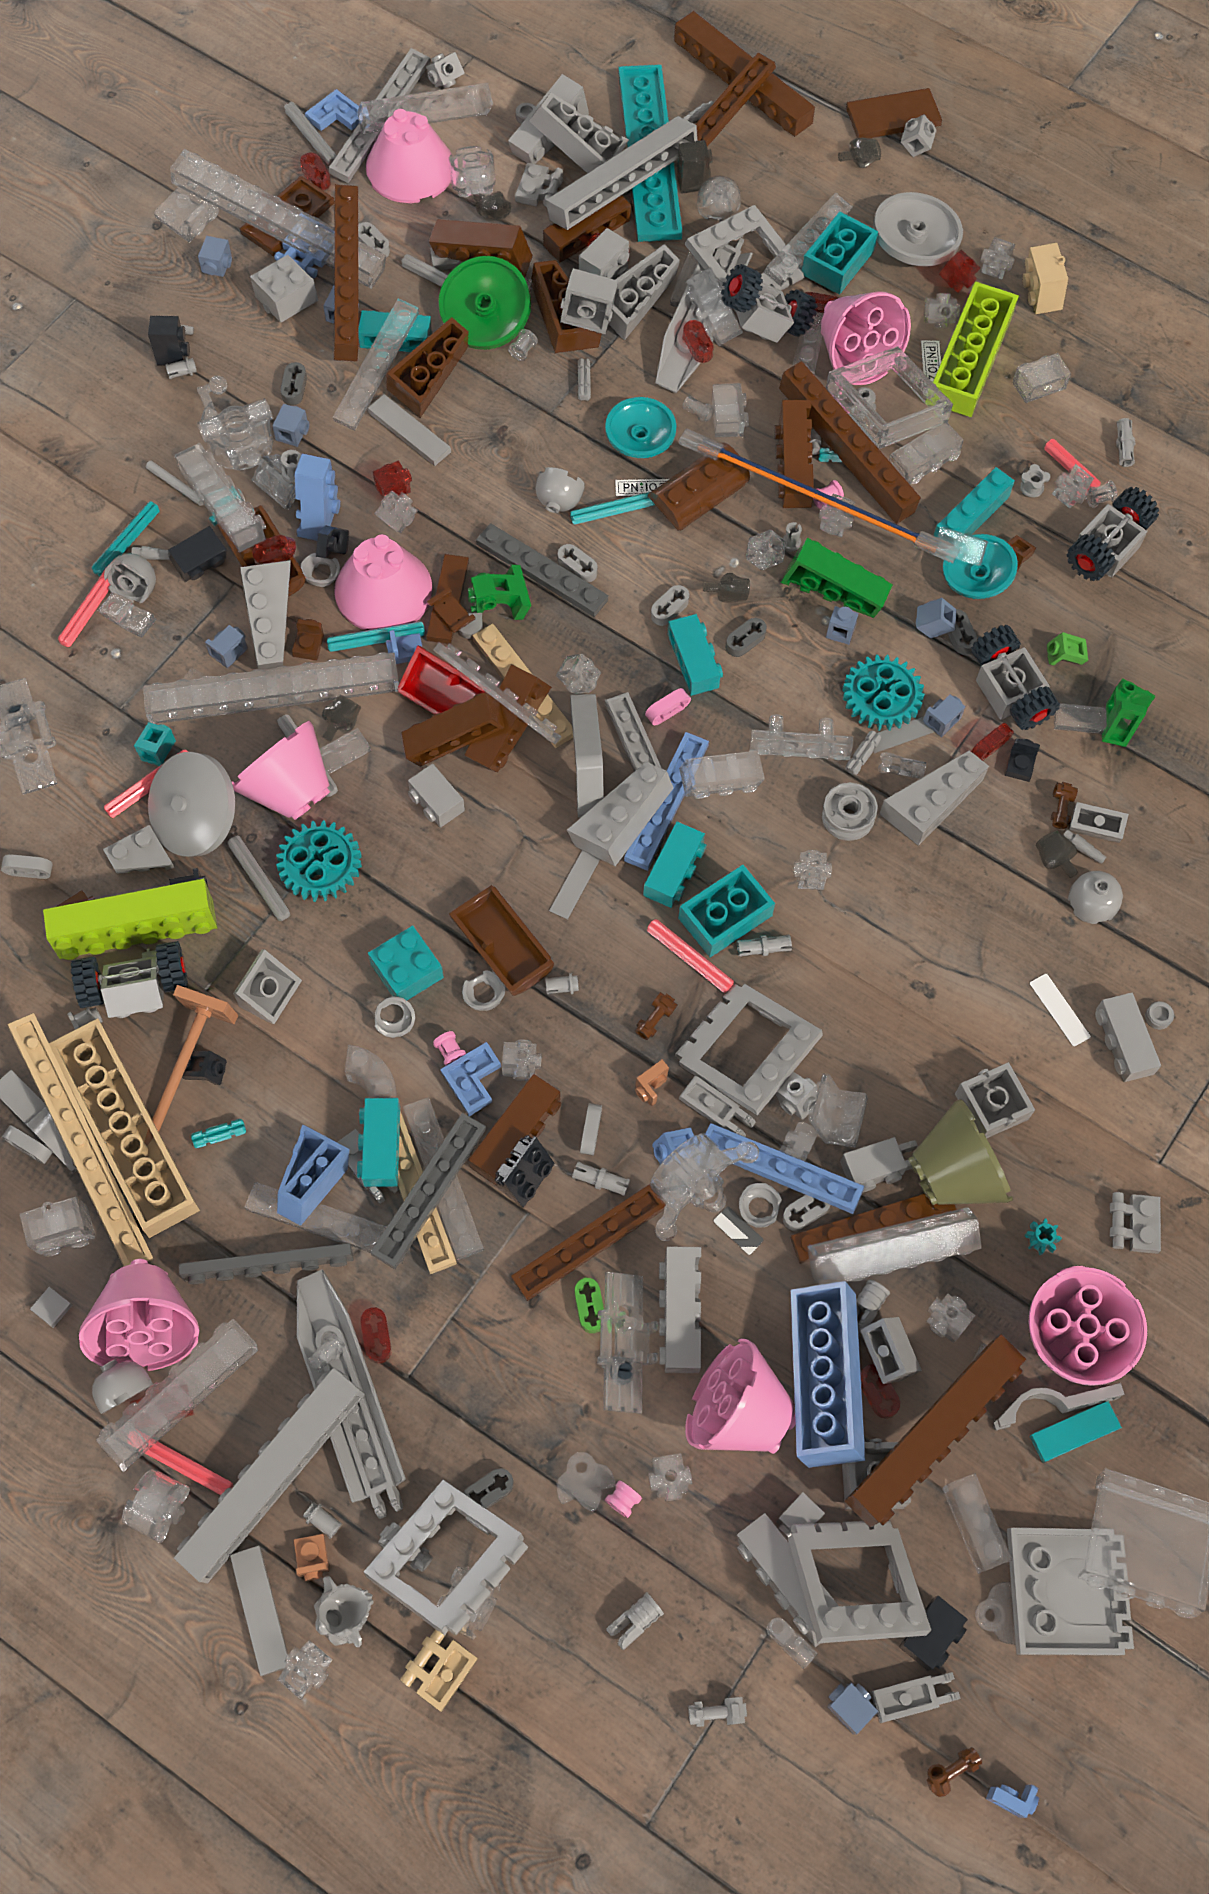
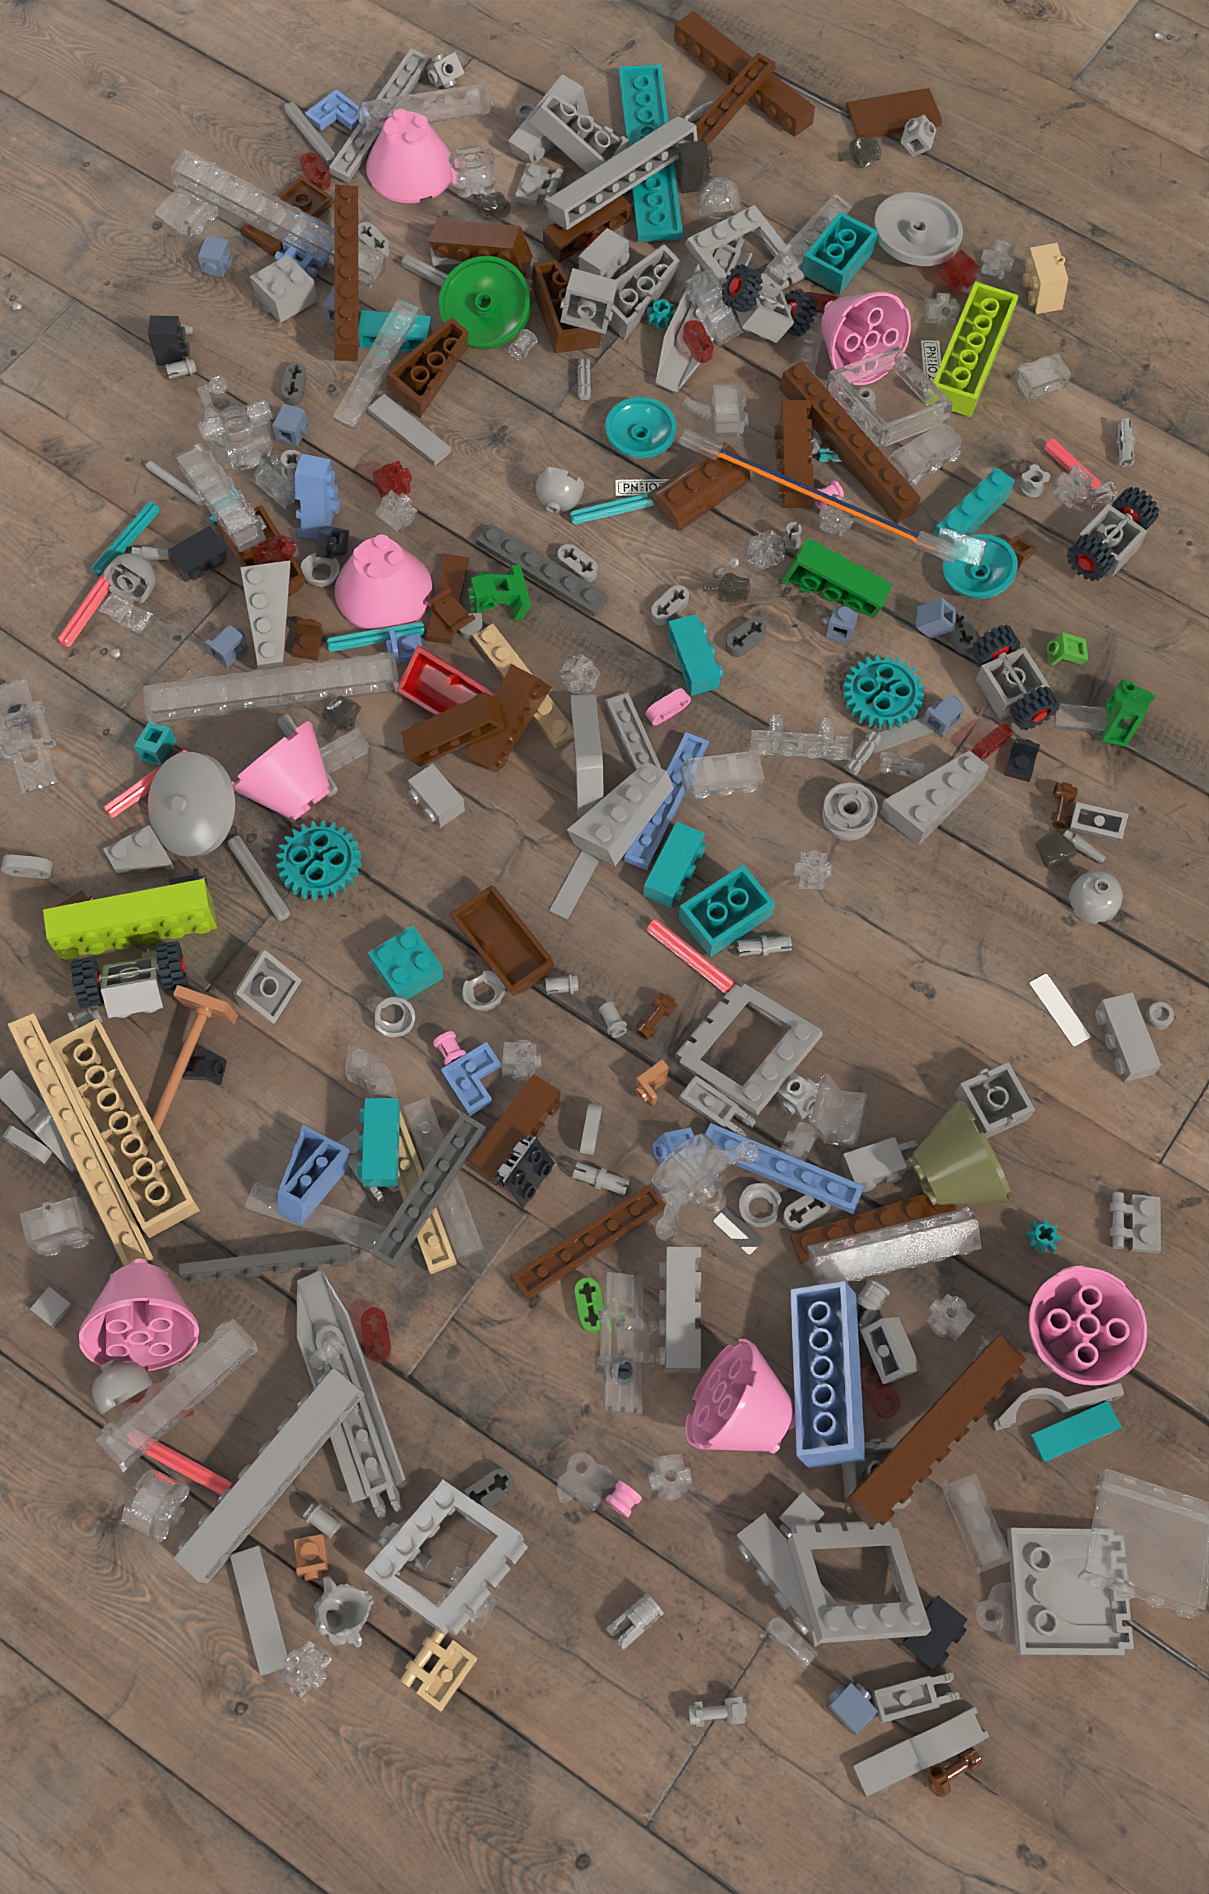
teal axle [191,1119,246,1148] -> none
clear plate [433,642,562,745] -> none
medium blue bracket [986,1784,1039,1818] -> none
none -> light grey pin [599,1002,627,1038]
none -> teal gear [647,299,675,329]
none -> light grey piece [852,1707,989,1797]

